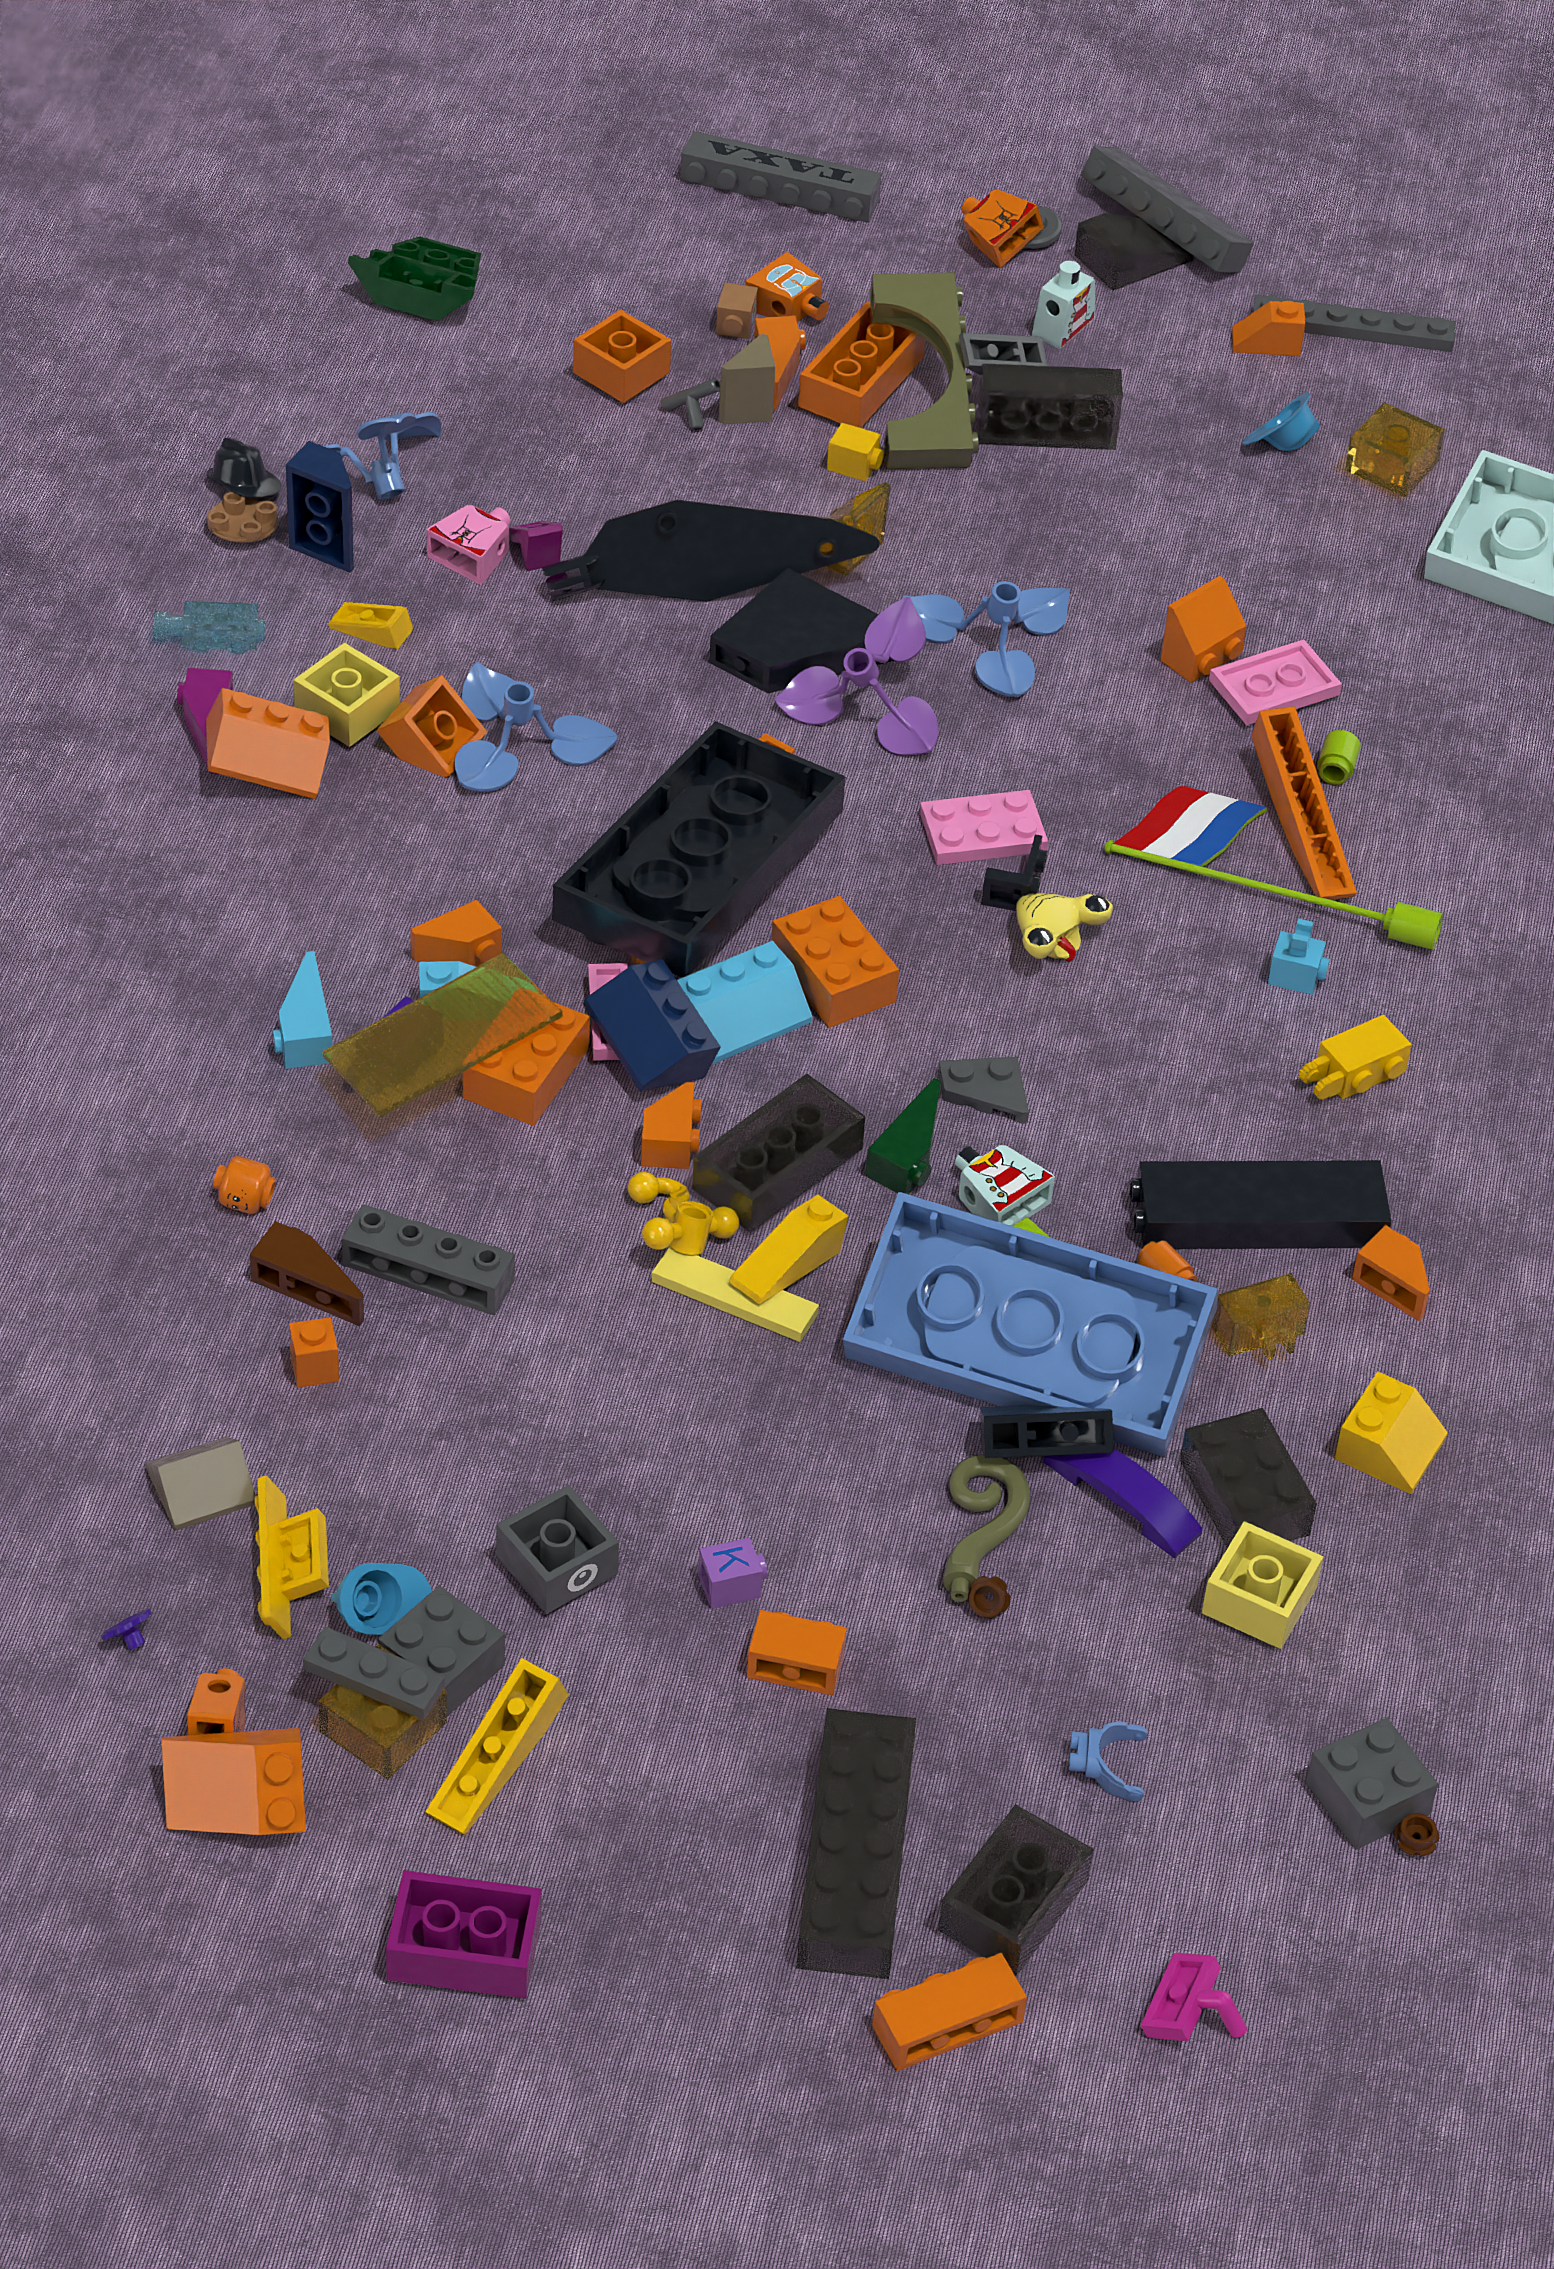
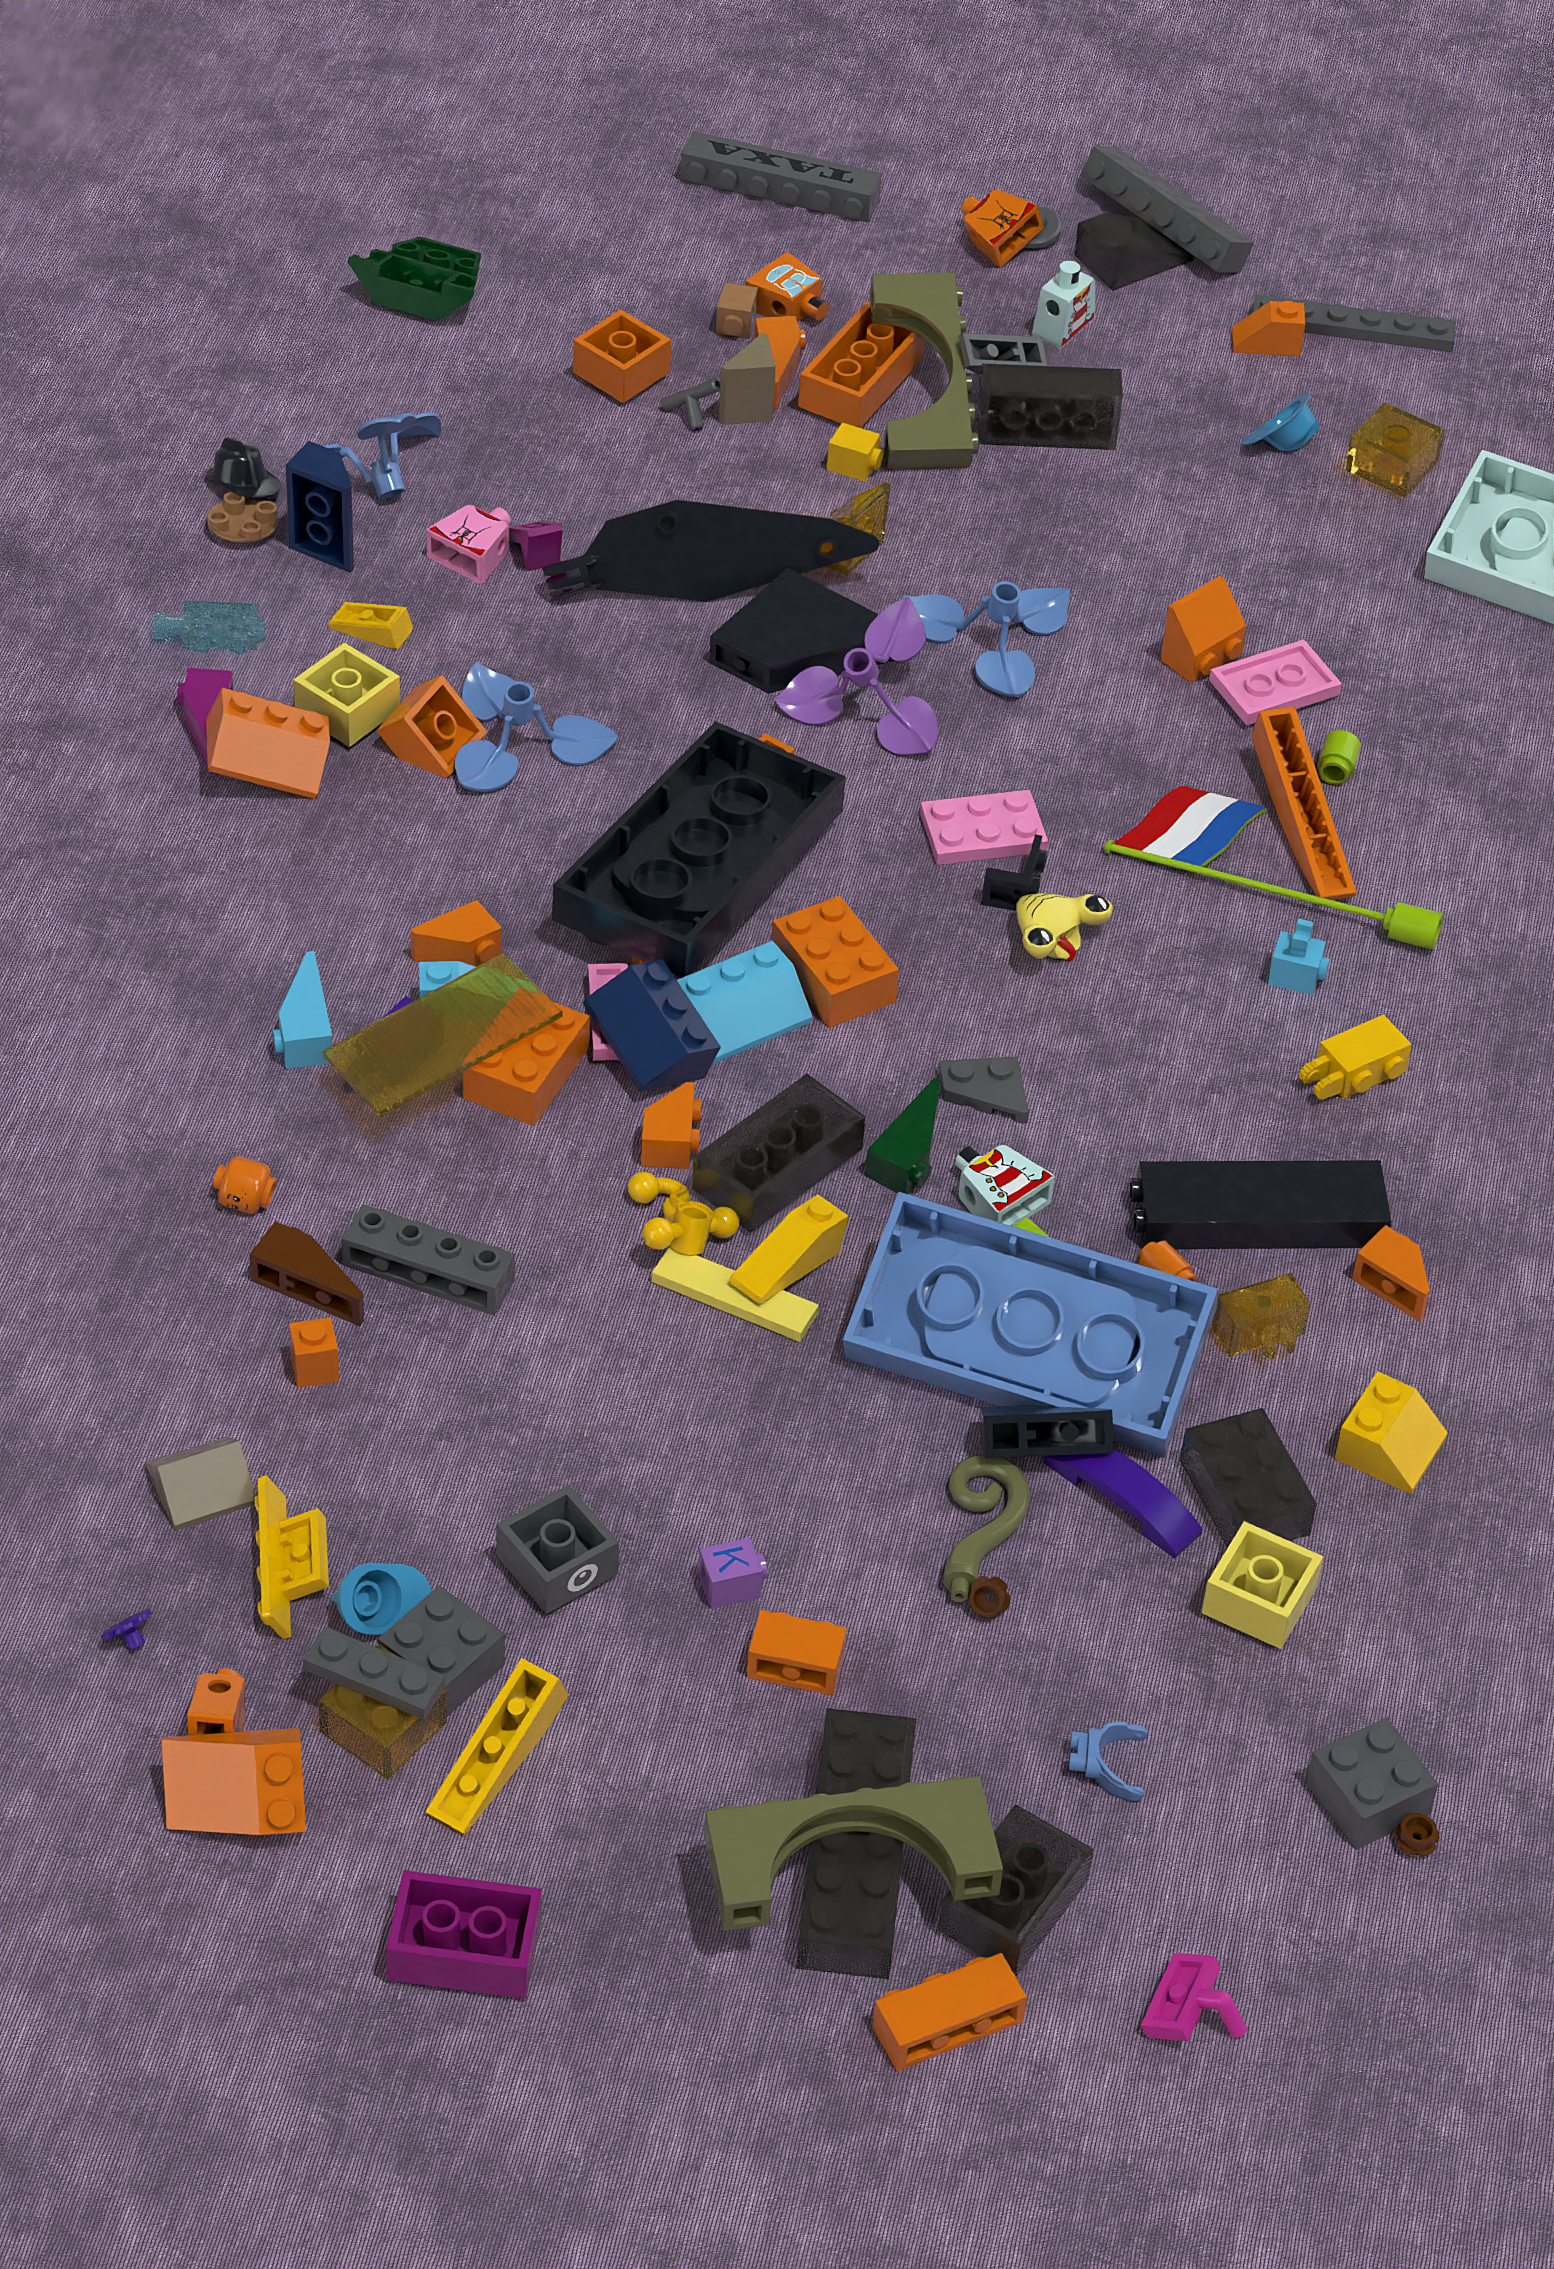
none -> olive arch [704,1776,1003,1931]

